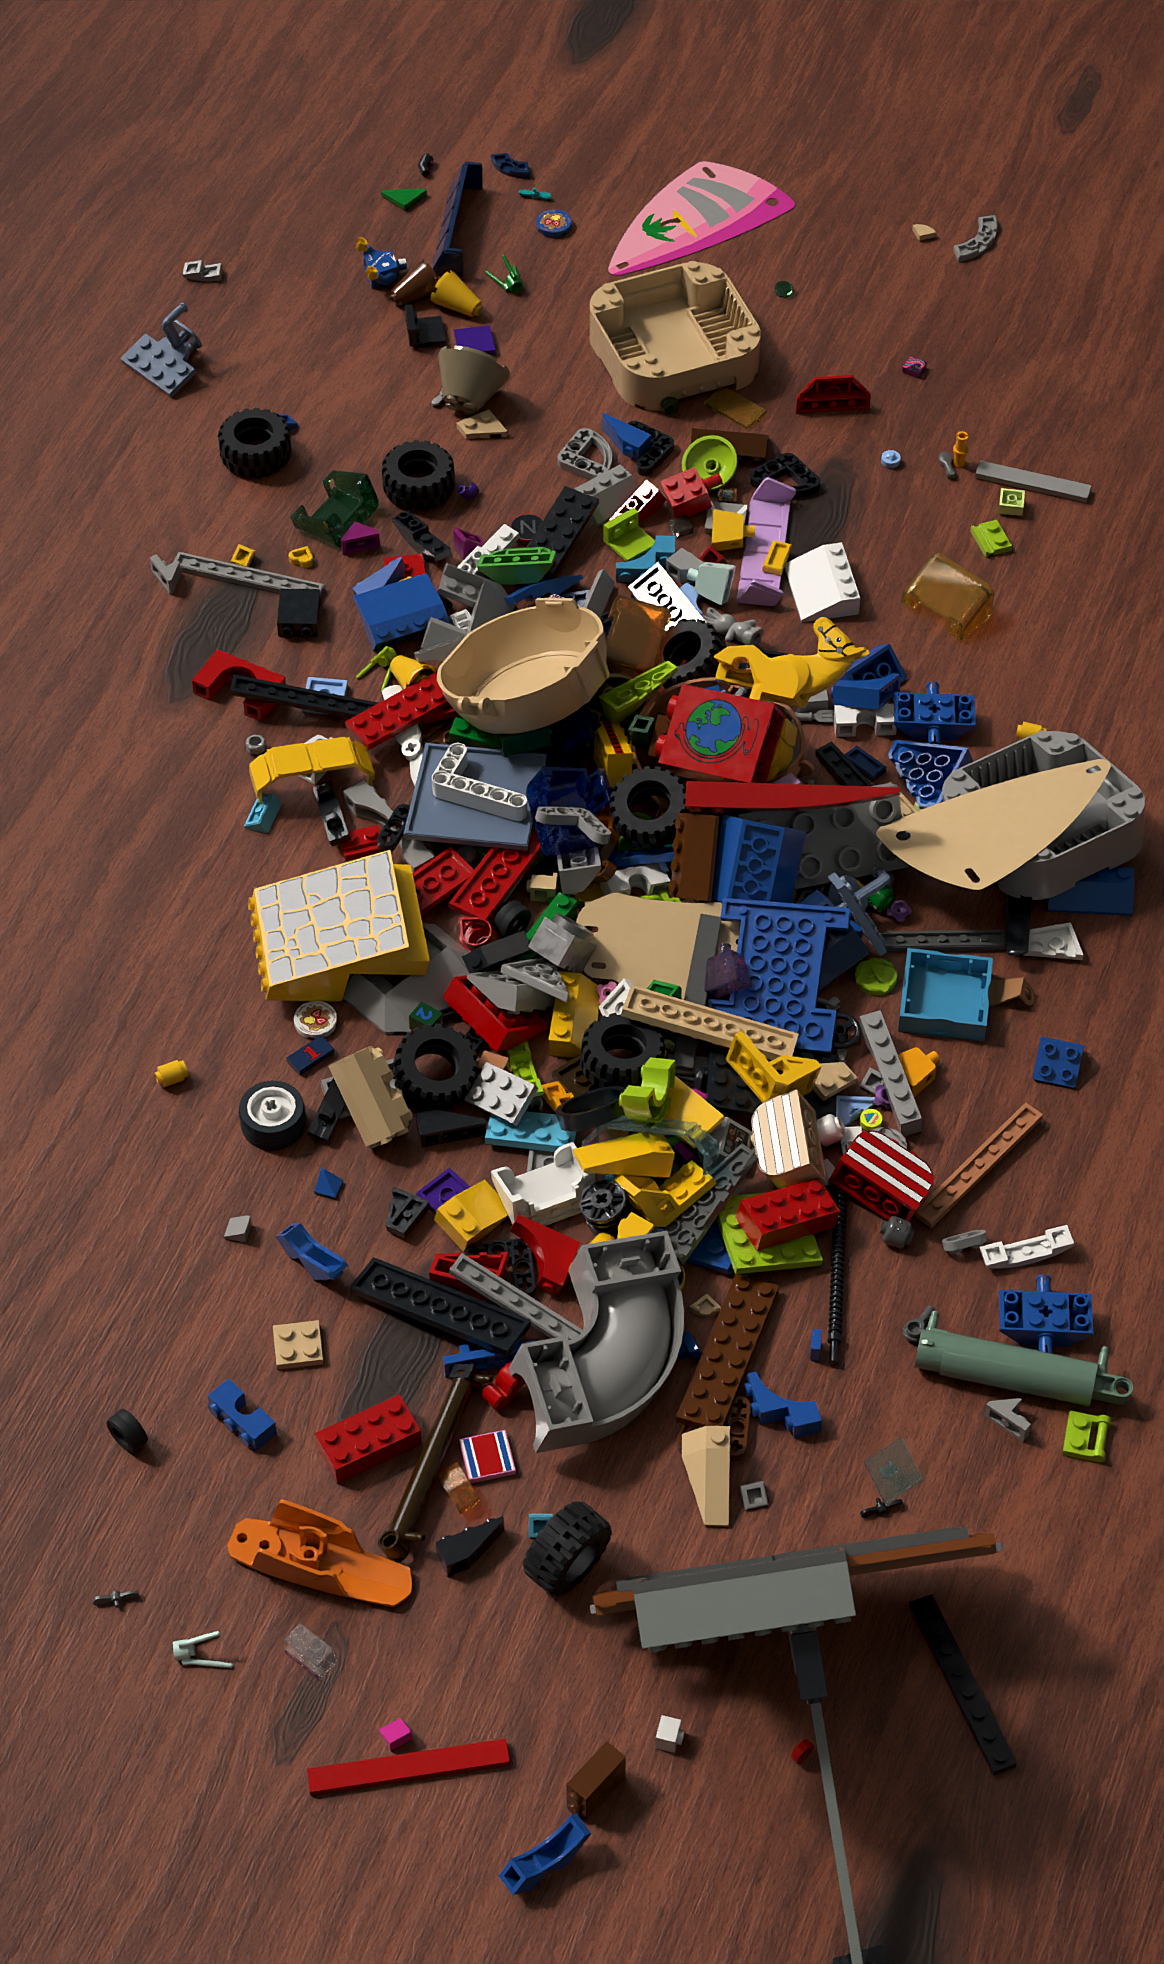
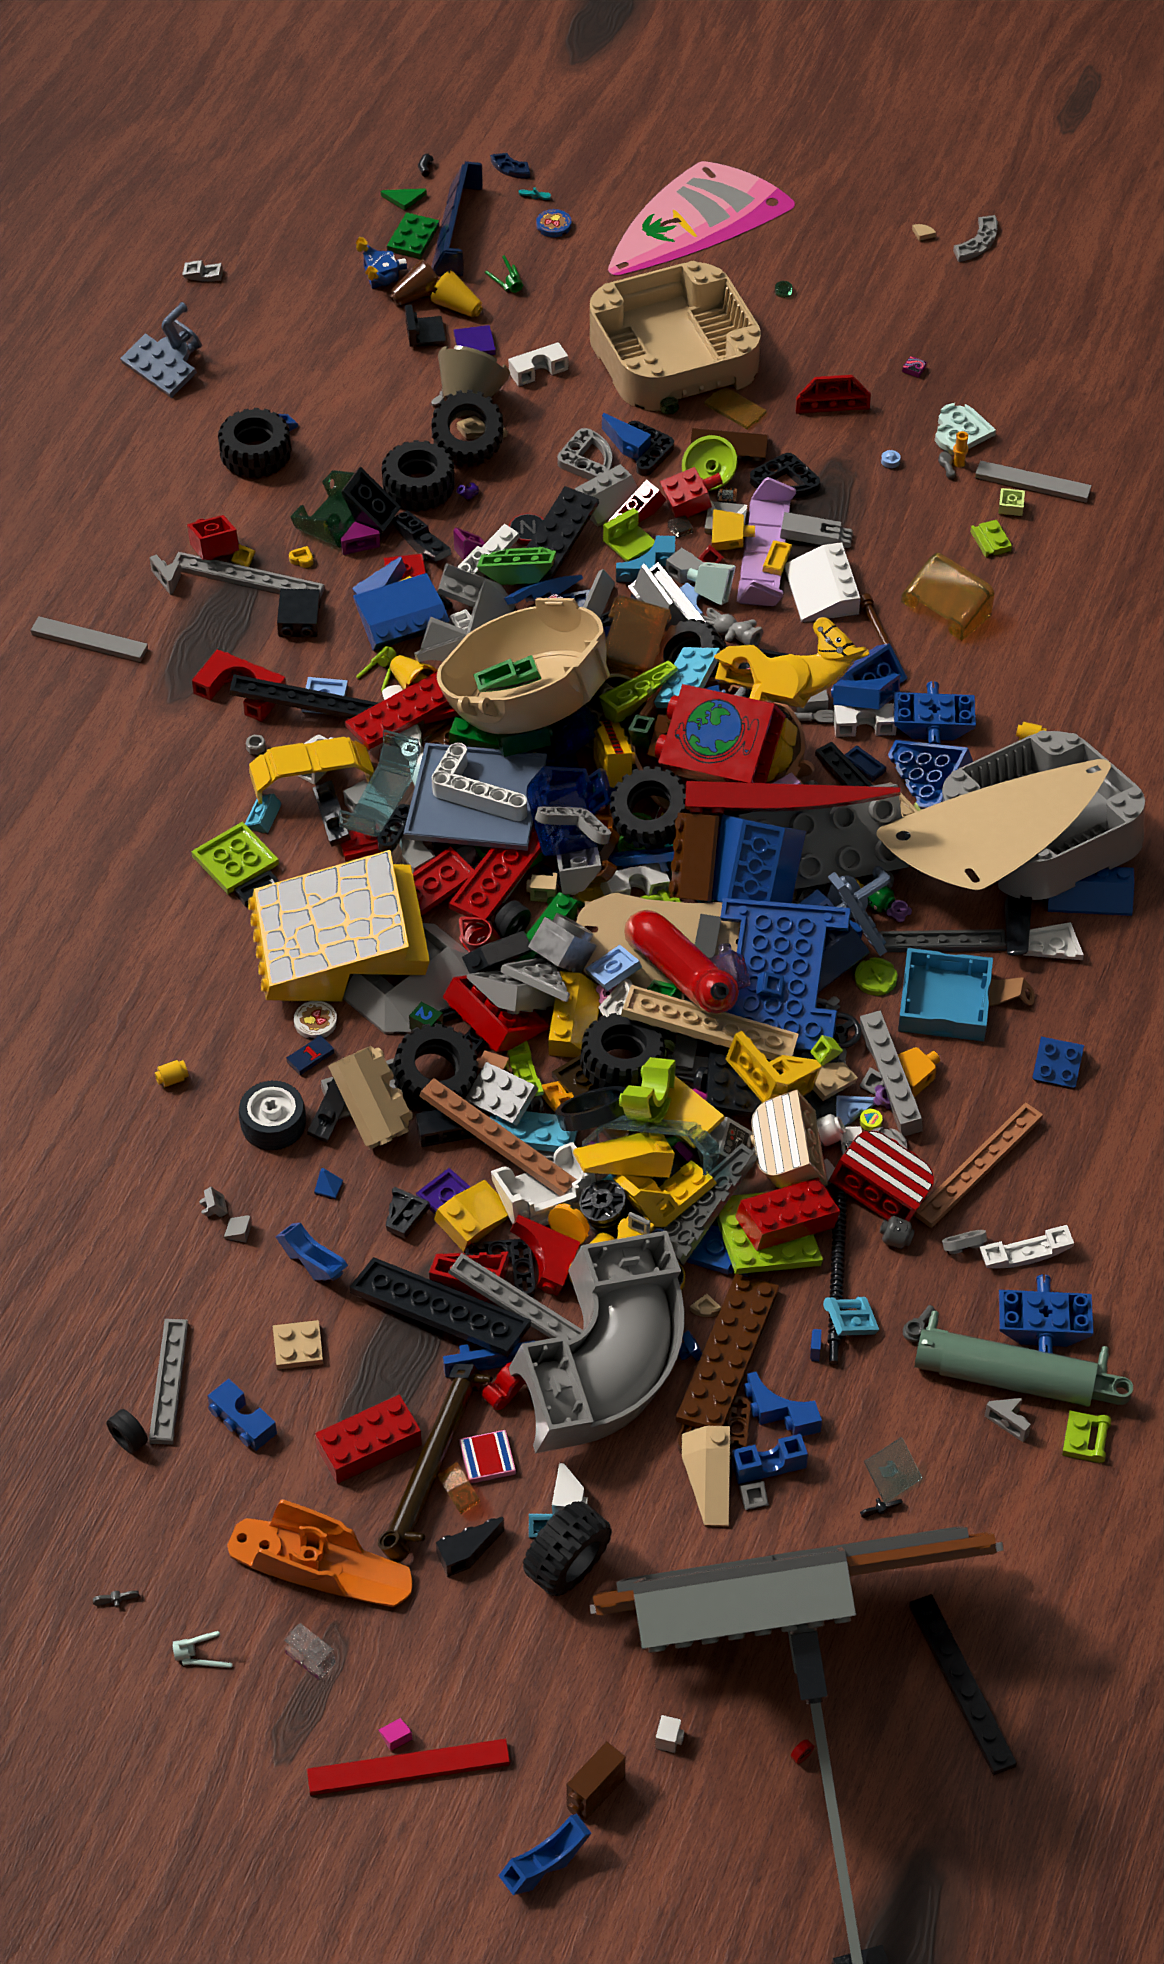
none -> light grey tile [31,616,148,662]
none -> light grey tile [149,1319,188,1445]
none -> red brick [187,515,239,560]
none -> lime plate [191,822,279,894]
none -> light grey tile [199,1187,228,1217]
none -> black tile [234,870,279,907]
none -> clear light blue windscreen [339,729,420,837]
none -> black slope [341,466,401,534]
none -> green plate [387,213,440,259]
none -> nougat plate [420,1078,577,1196]
none -> black tyre [431,390,504,467]
none -> green slope [473,655,542,692]
none -> white arch [508,342,568,386]
none -> light orange tile [548,1204,590,1244]
none -> white slope [552,1463,588,1517]
none -> light blue tile [585,945,642,991]
none -> red animal [624,910,739,1014]
none -> light grey slope [628,1212,650,1234]
none -> light grey slope [634,563,687,631]
none -> medium azure plate [654,647,720,708]
none -> blue arch [732,1434,808,1484]
none -> blue slope [756,971,784,997]
none -> light grey hinge [780,512,853,548]
none -> lime slope [810,1035,843,1066]
none -> medium azure plate [823,1297,879,1335]
none -> reddish brown piece [859,593,890,645]
none -> light aqua plate [935,403,996,455]

